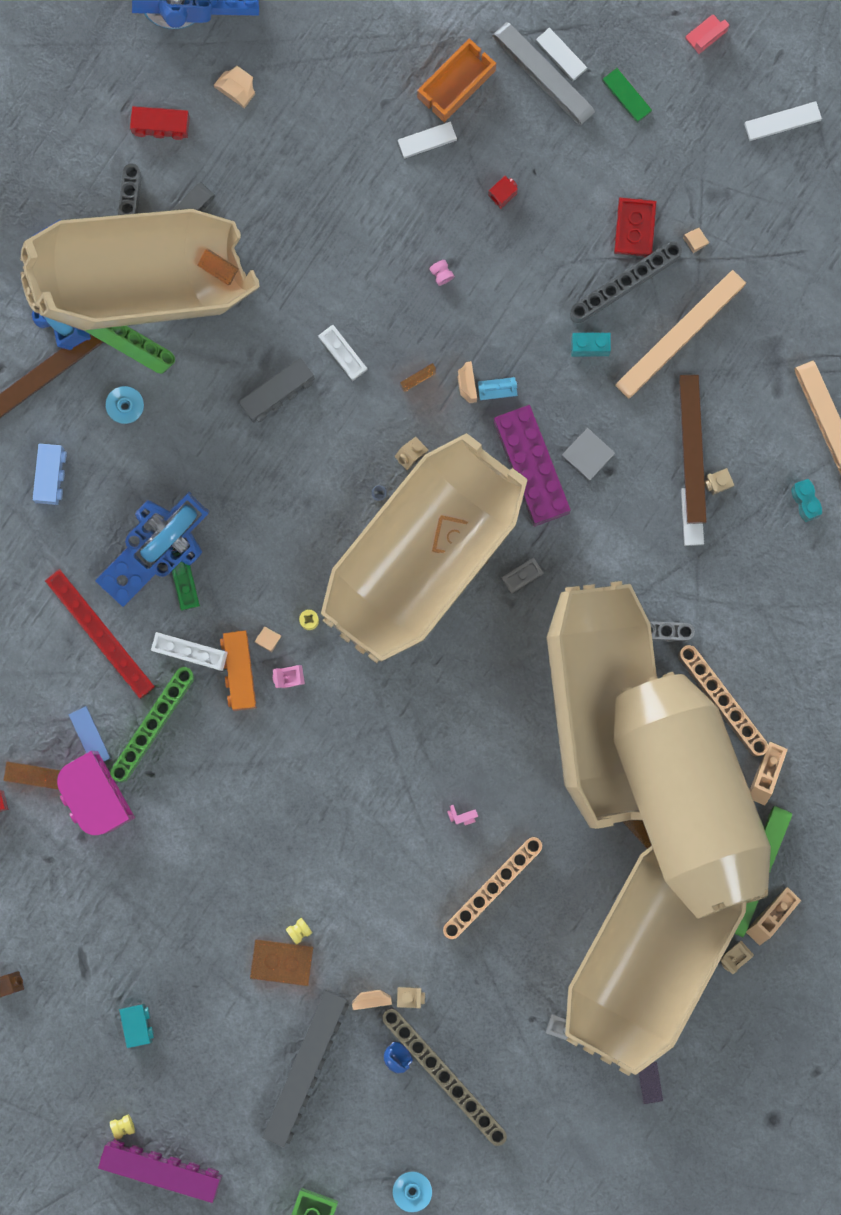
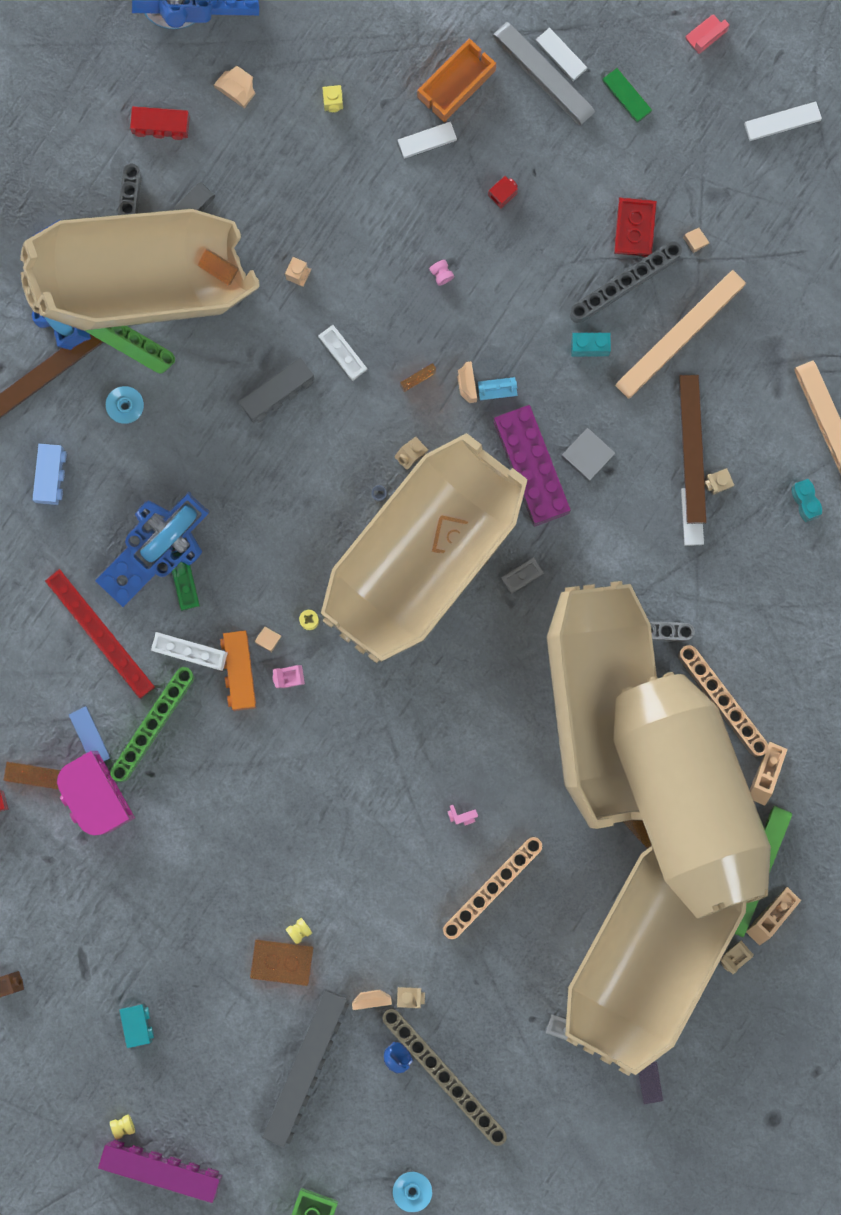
none -> light nougat brick [285,257,311,287]
none -> light yellow bracket [323,85,343,112]

